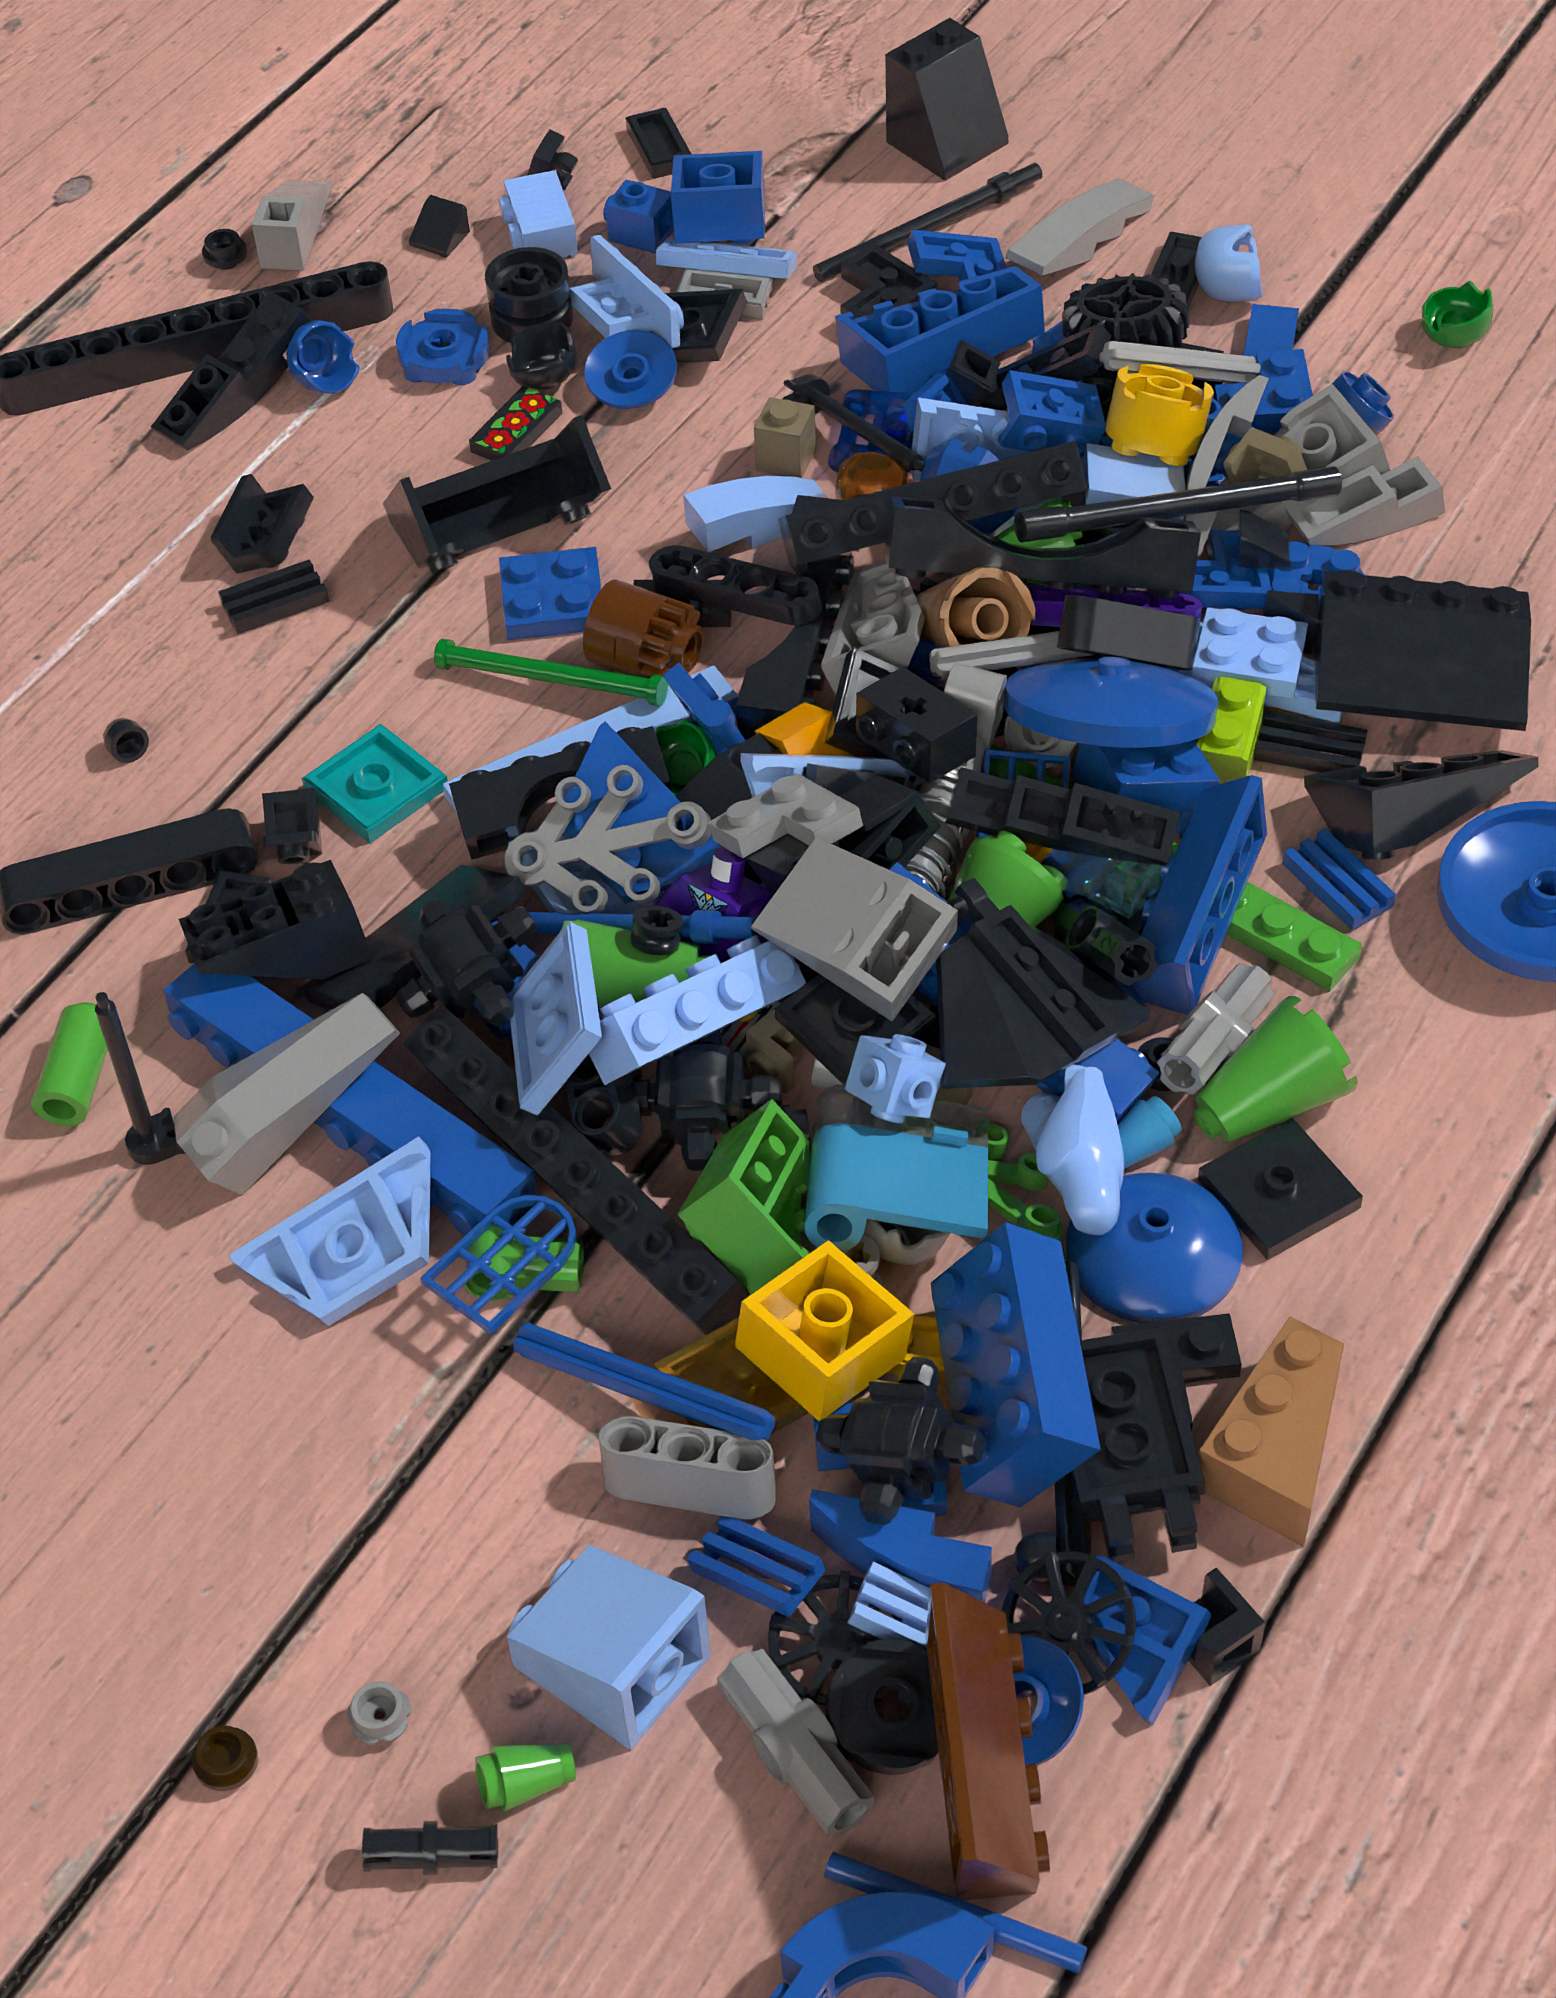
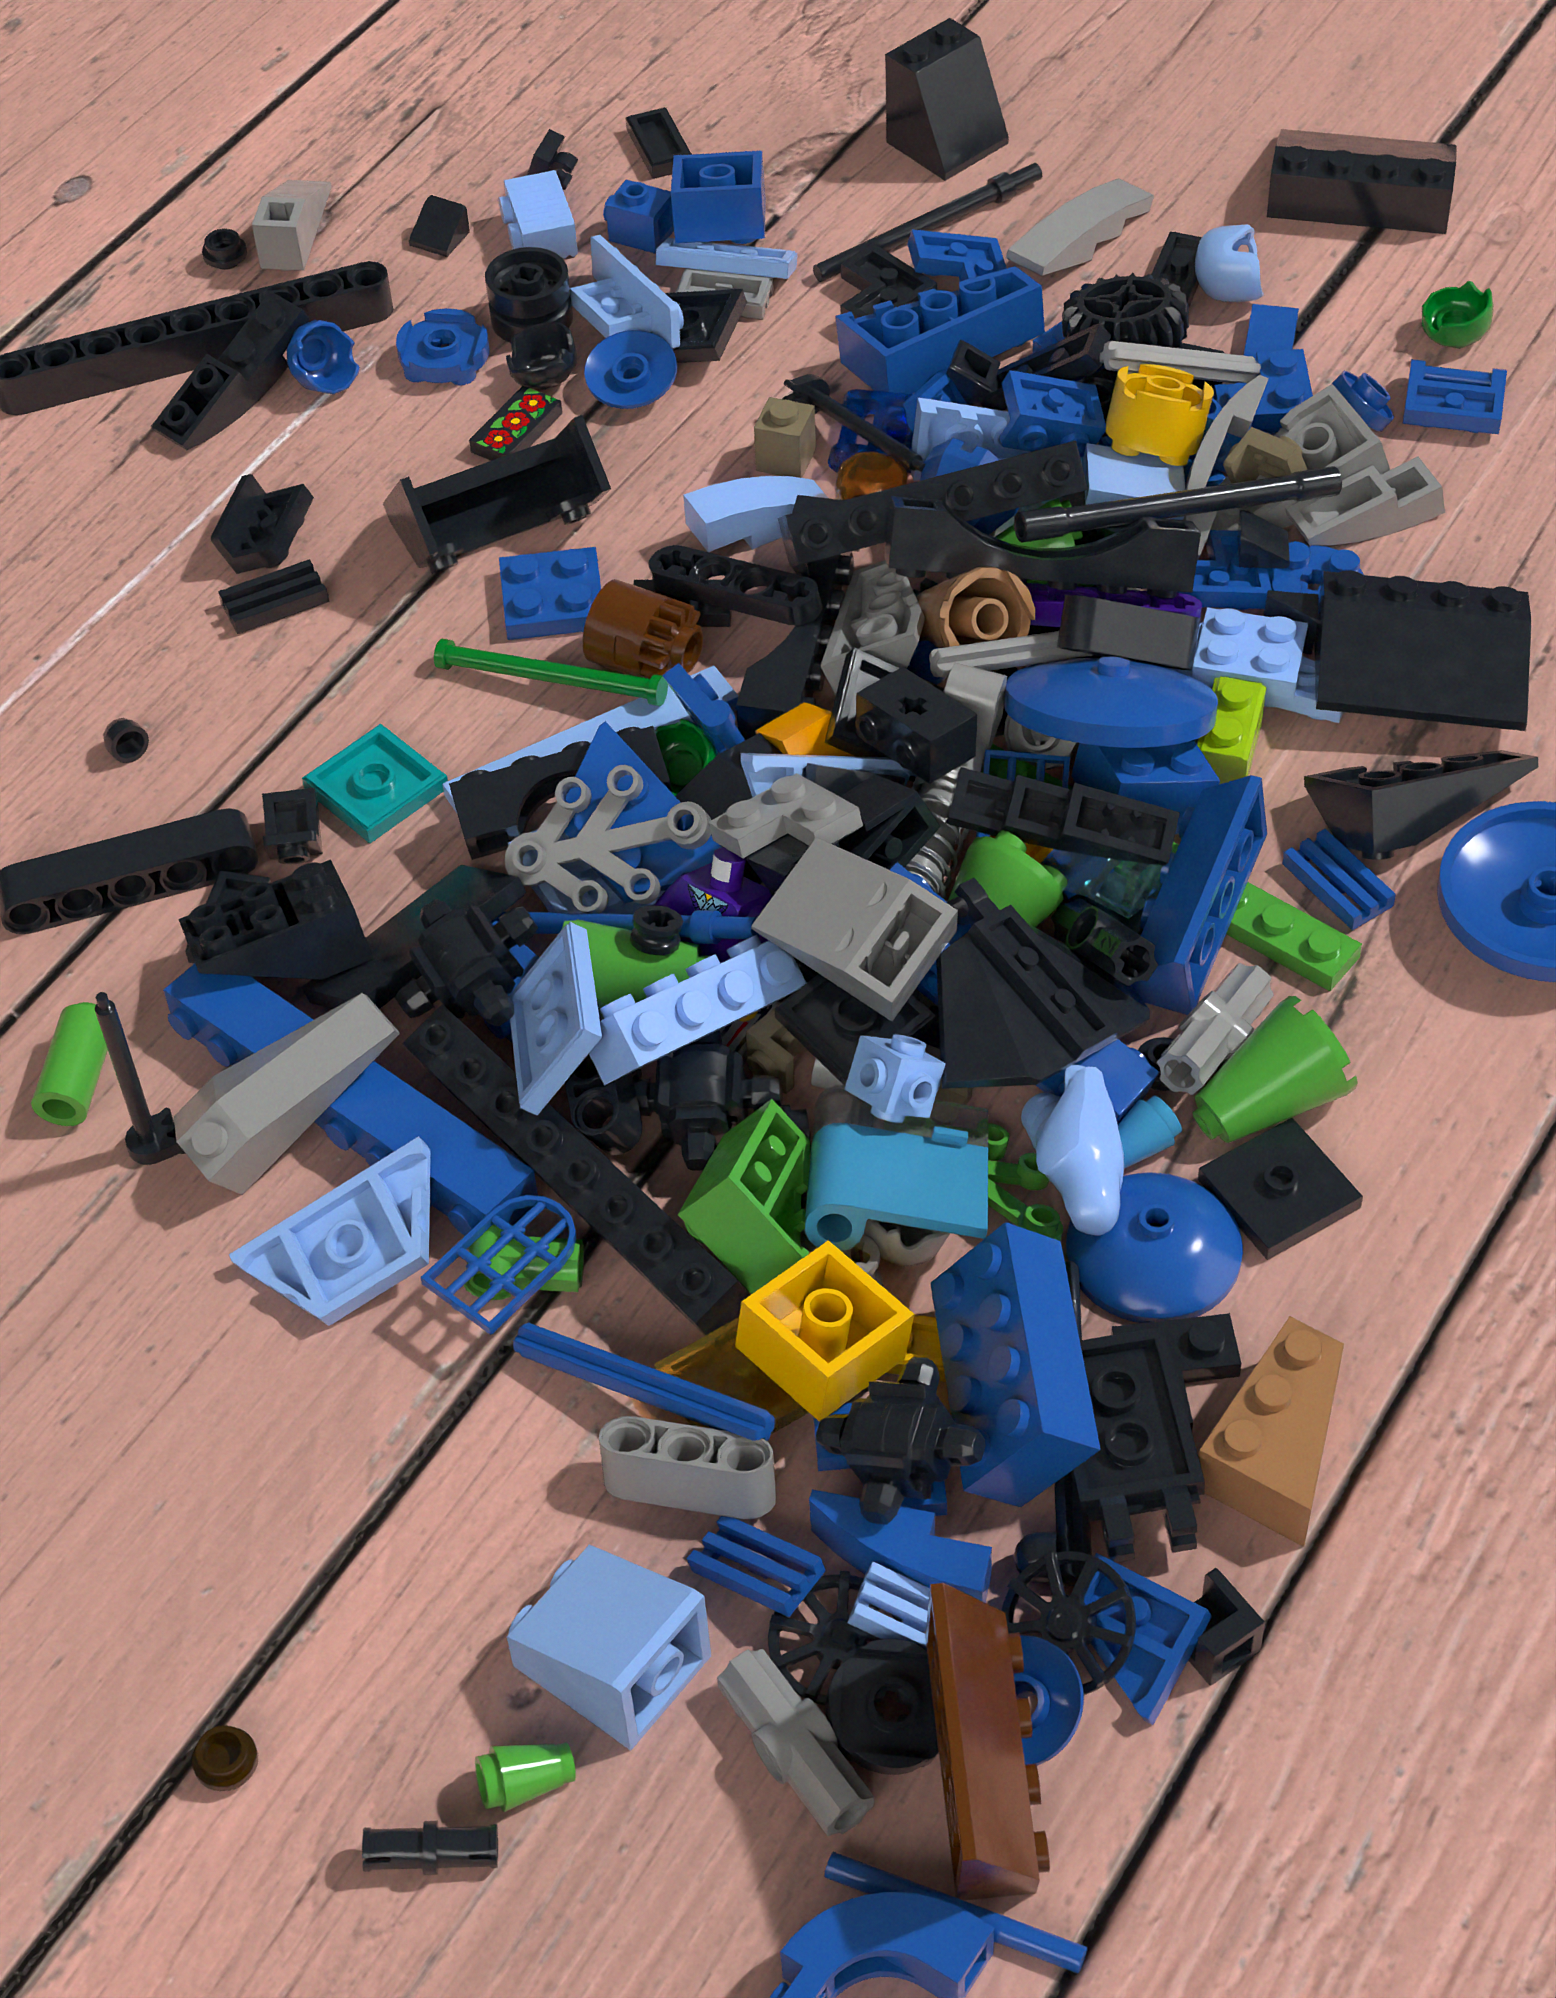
light grey plate [347,1681,411,1745] -> none
black tile [1254,711,1368,773] -> none
none -> black slope [1267,129,1457,234]
none -> blue plate [1403,359,1507,434]

